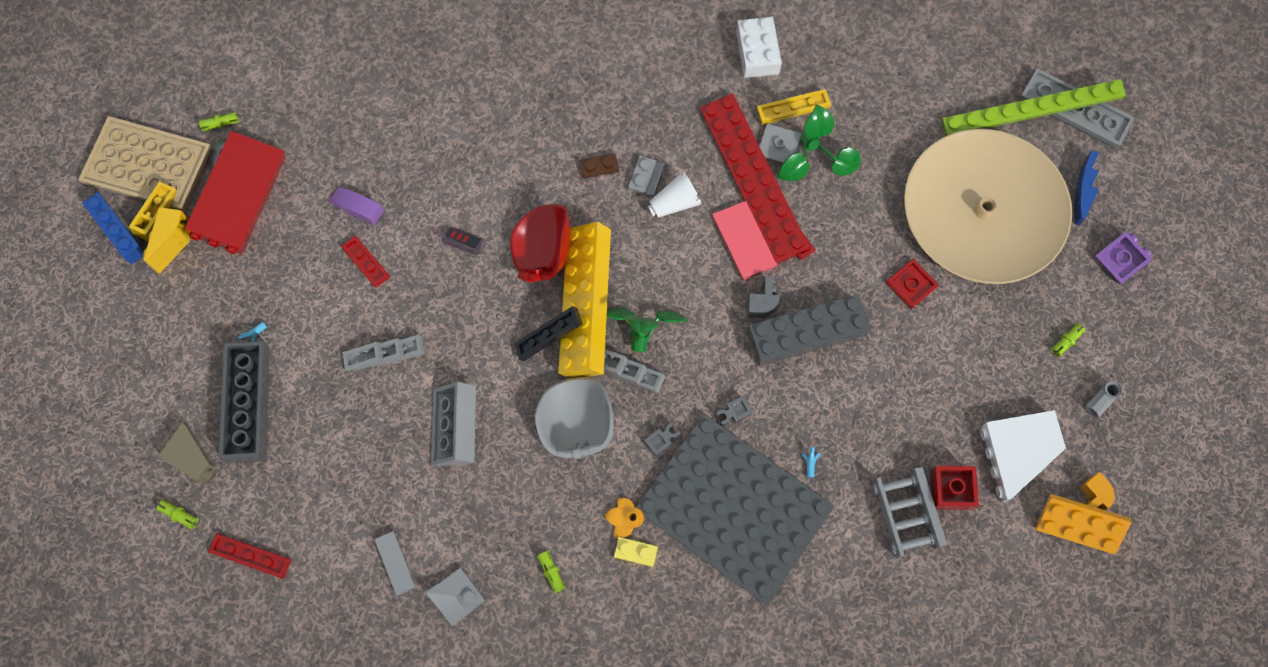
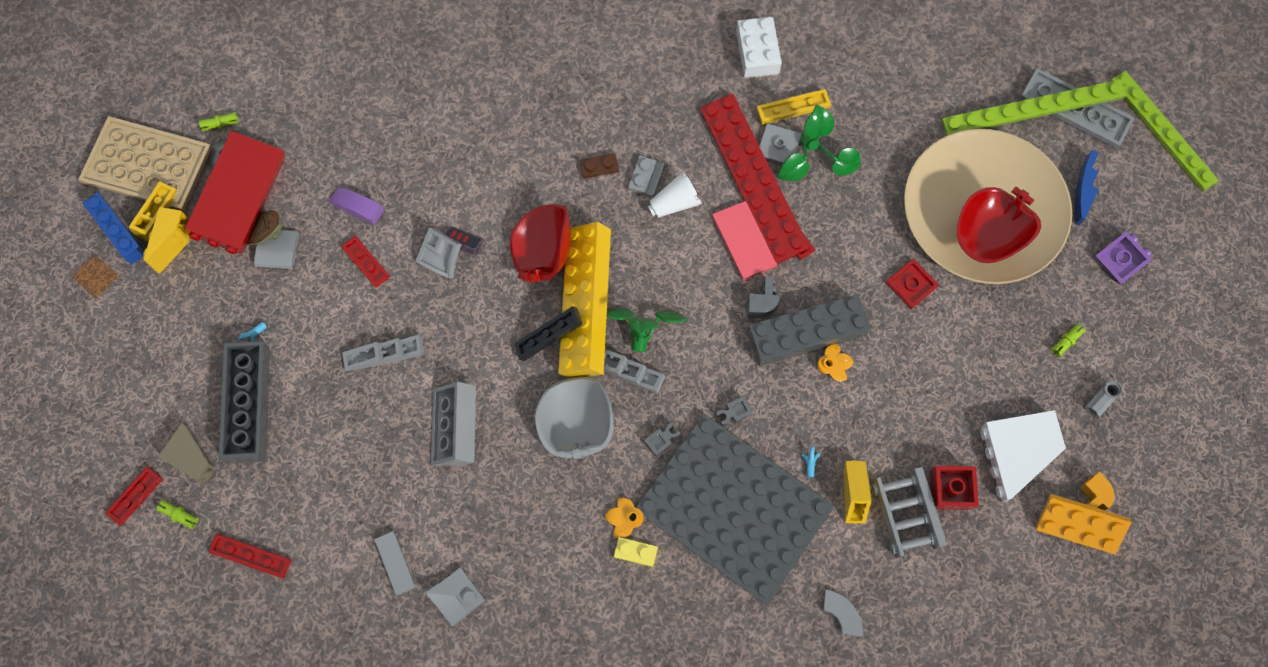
lime pin [537,551,566,593] -> none
none -> clear orange piece [72,256,118,298]
none -> red tile [105,466,163,526]
none -> olive shield [246,210,282,246]
none -> light grey slope [254,230,299,269]
none -> light grey plate [415,228,462,279]
none -> light orange plate [817,344,853,381]
none -> light grey tile [823,590,863,637]
none -> yellow slope [843,460,871,524]
none -> red piece [957,187,1041,263]
none -> lime plate [1111,71,1219,192]

